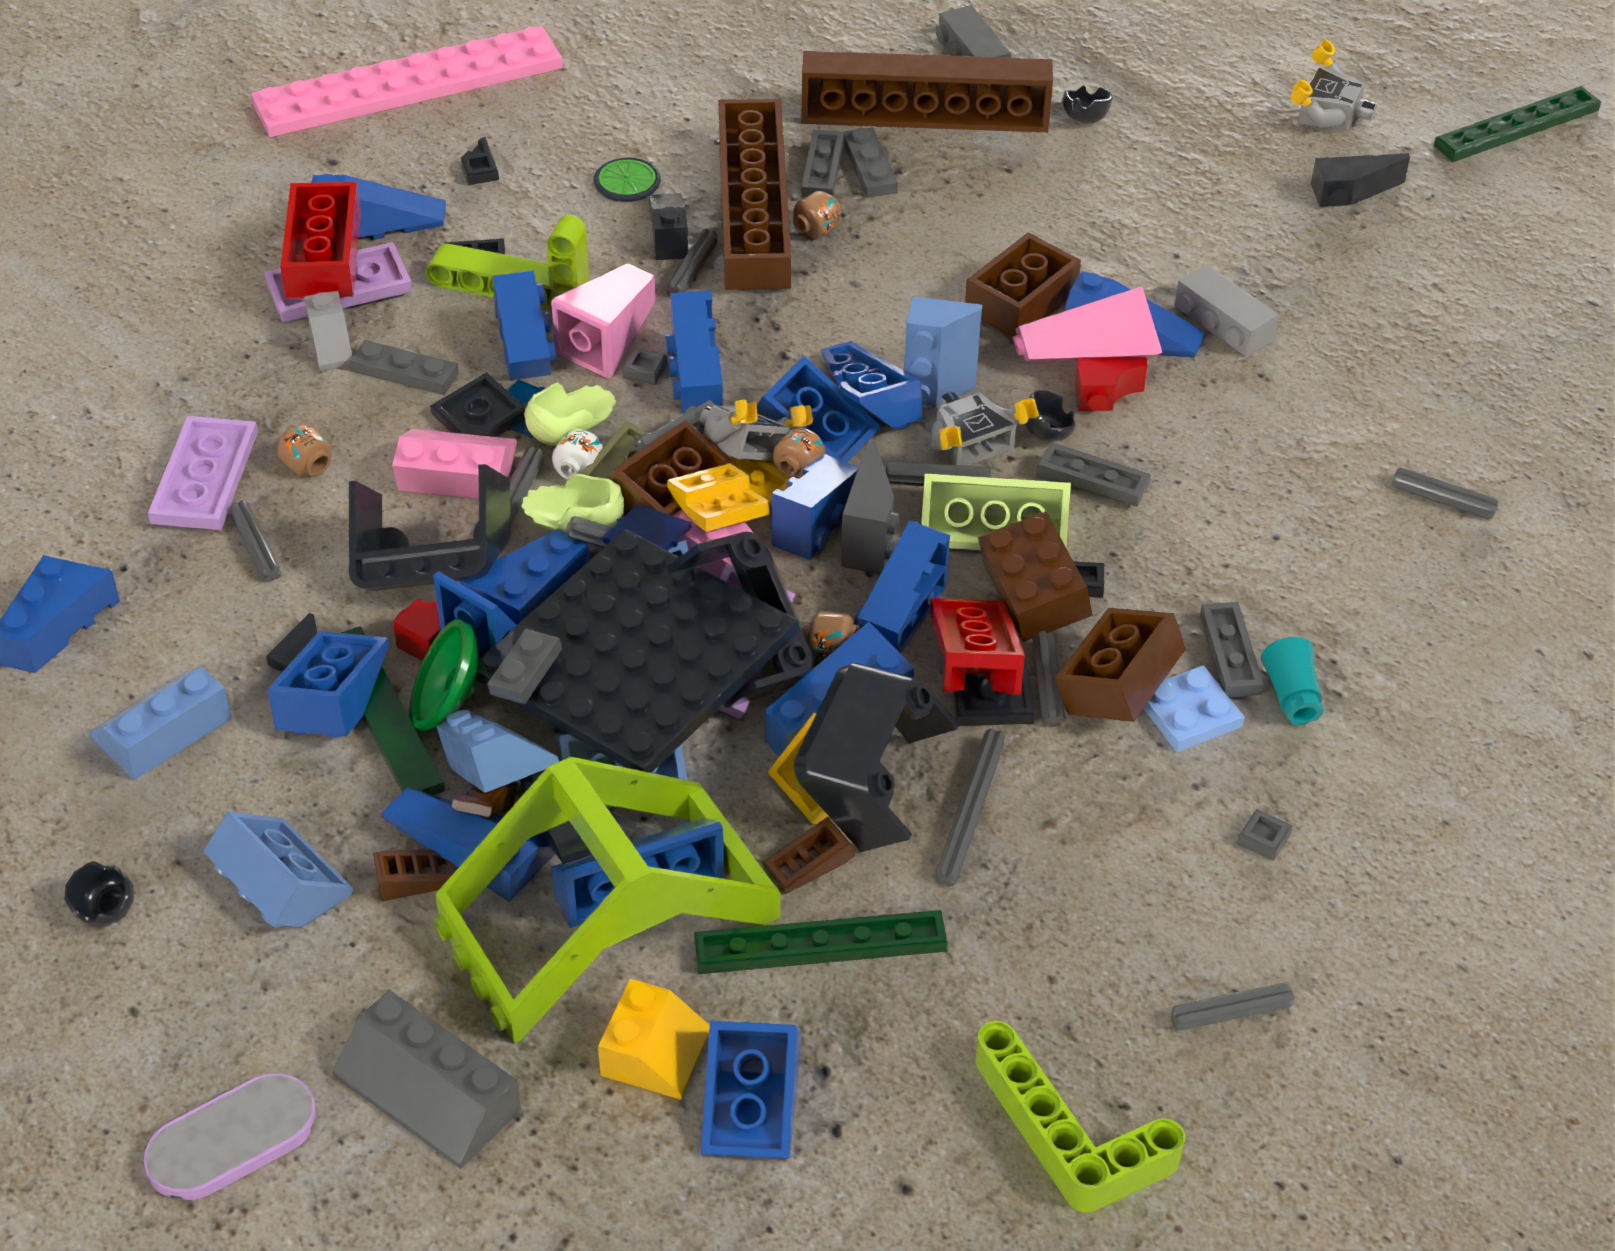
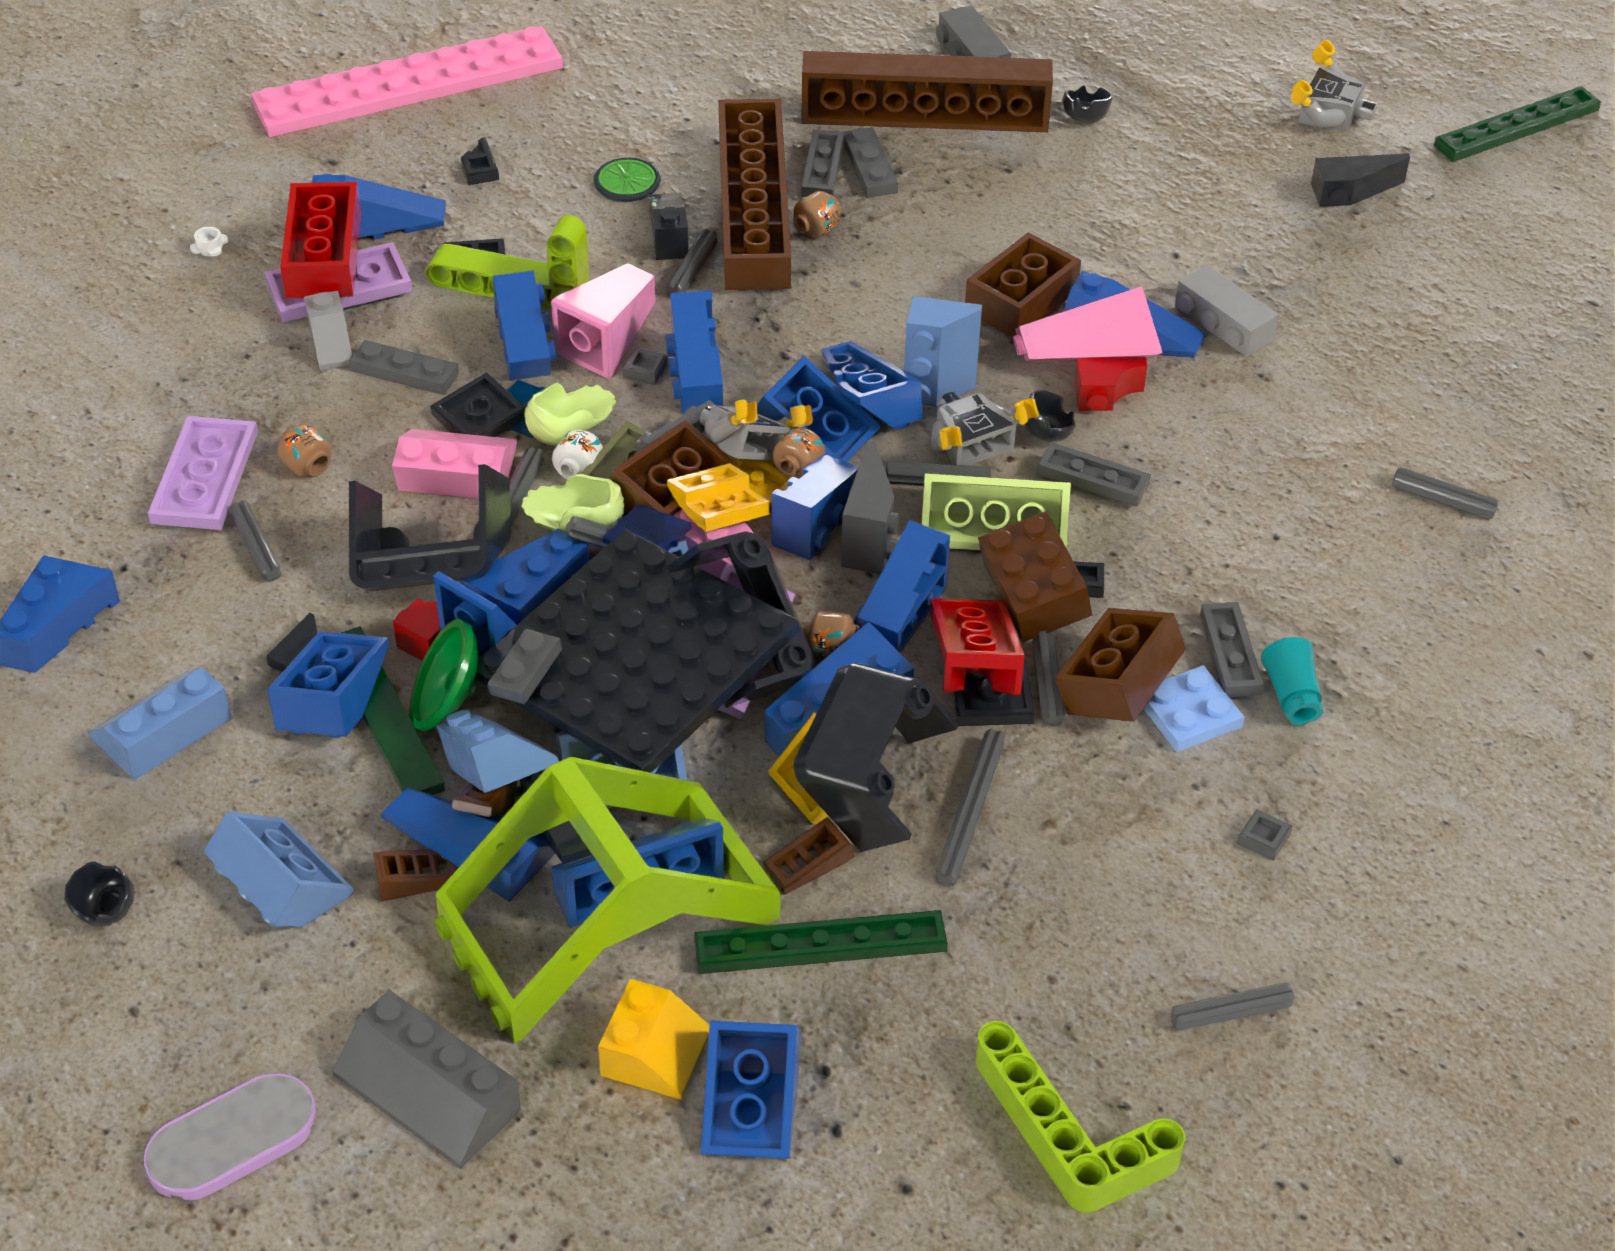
none -> white plate [190,227,228,256]

